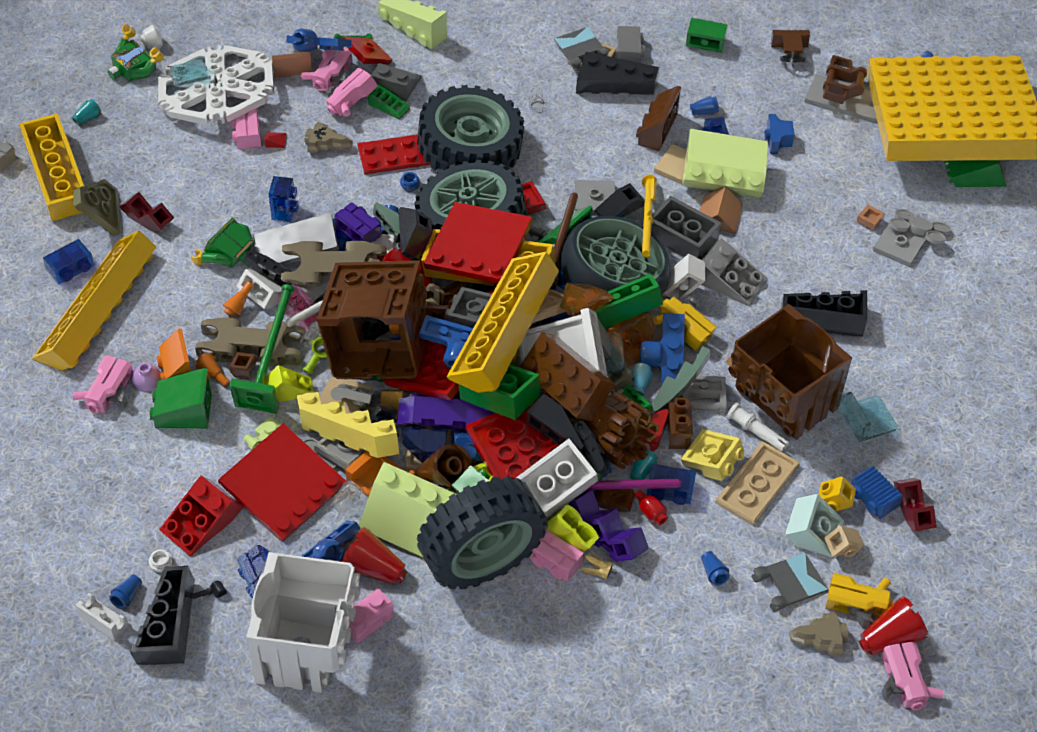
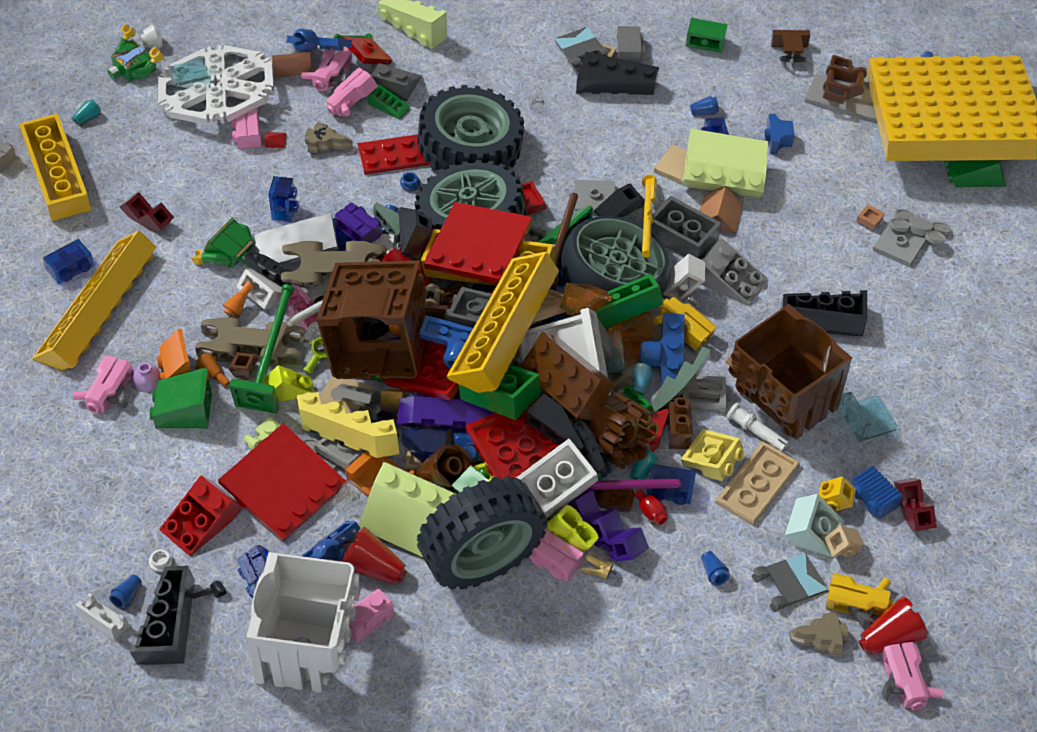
olive plate [73,179,122,236] -> none
reddish brown slope [636,86,681,151] -> none

